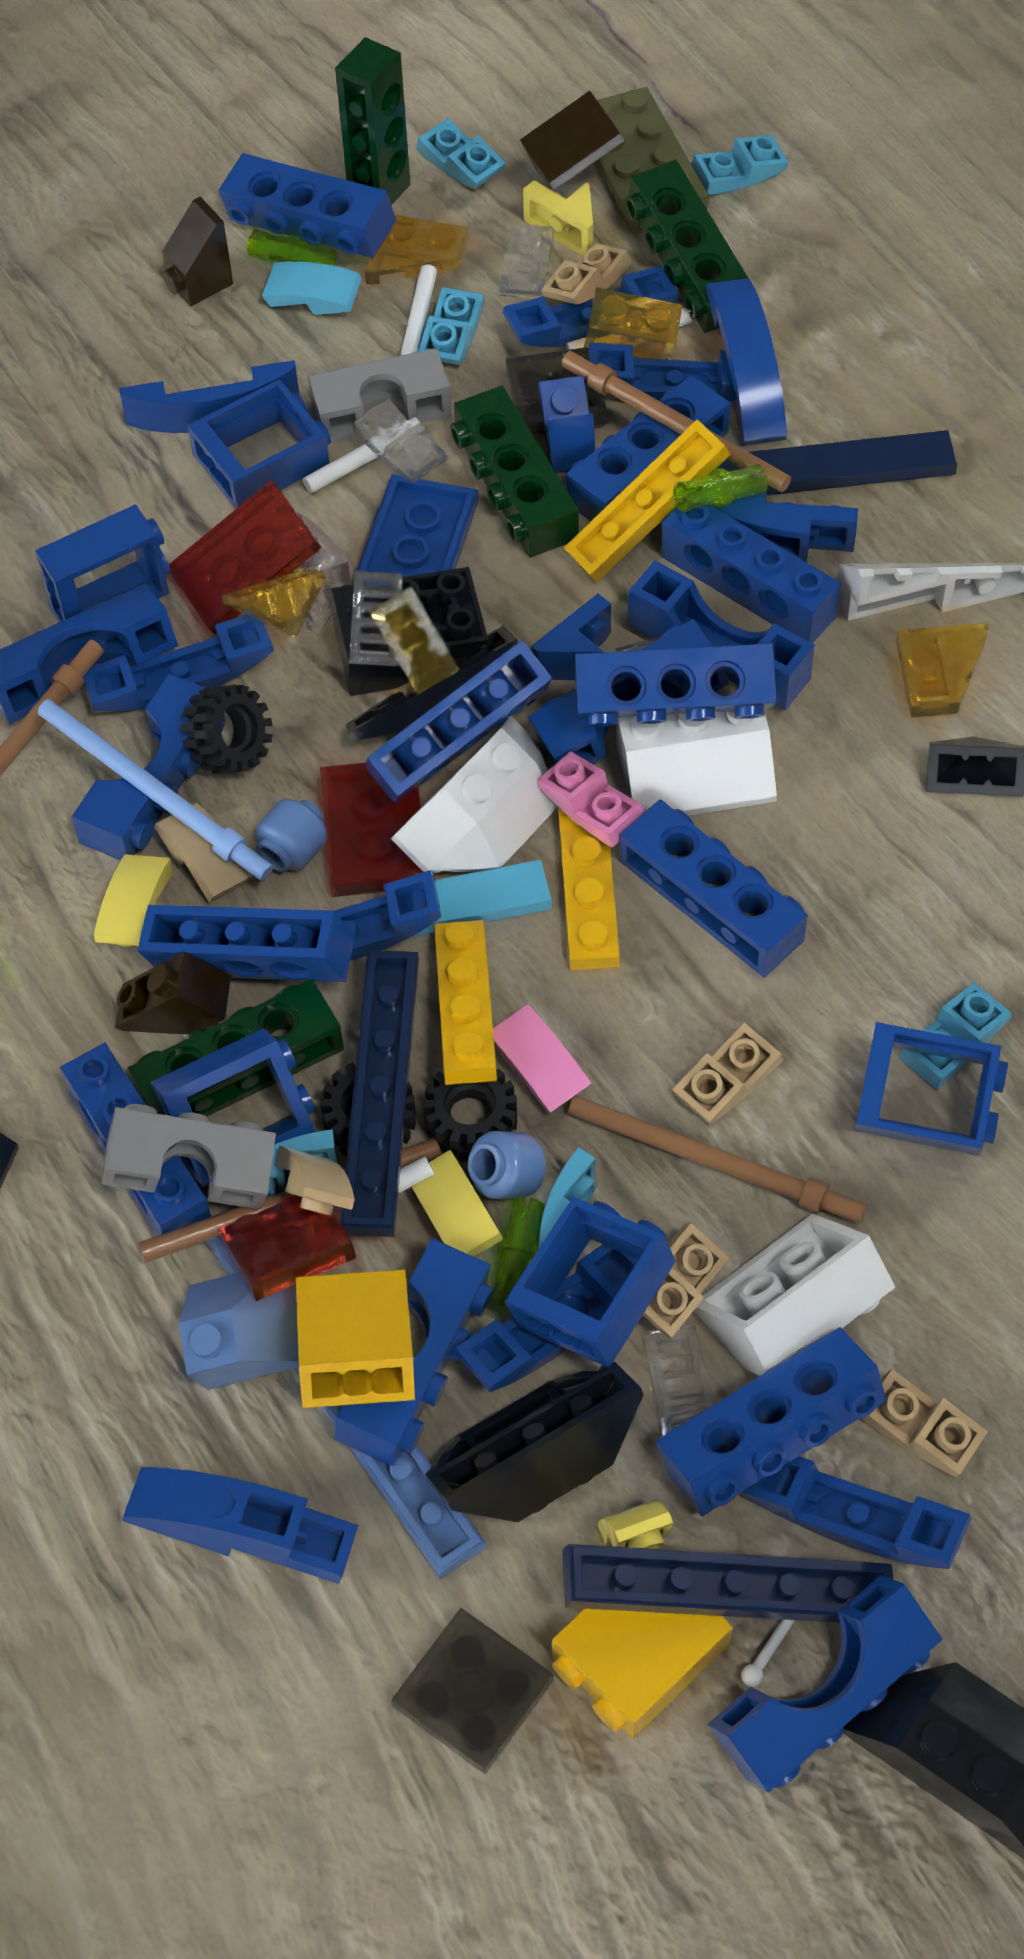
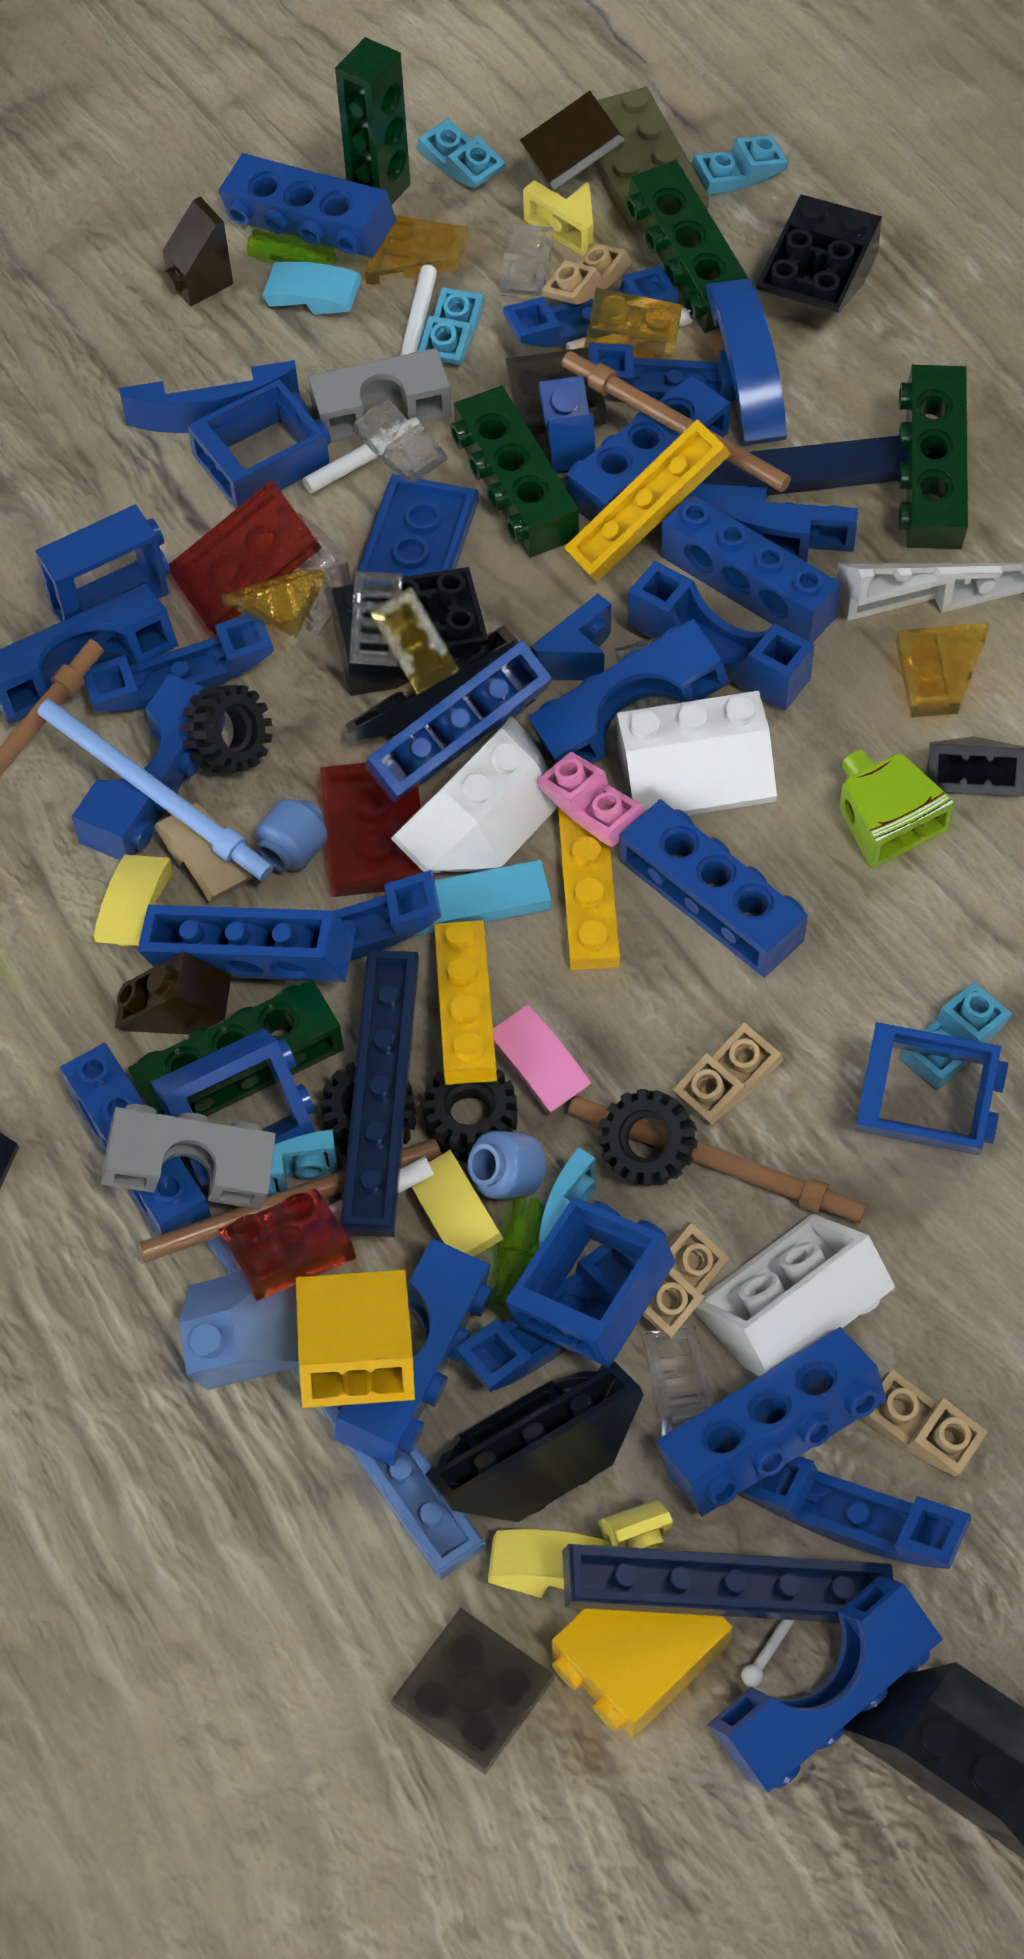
blue slope [122,1467,358,1584] -> none
tan slope [274,1146,355,1215] -> none
blue brick [574,643,776,727] -> none
clear neon green pin [673,464,768,512] -> none
none -> light yellow slope [488,1529,613,1598]
none -> black tyre [598,1089,698,1186]
none -> black slope [756,194,882,313]
none -> lime torso [840,749,955,869]
none -> dark green brick [899,364,968,549]

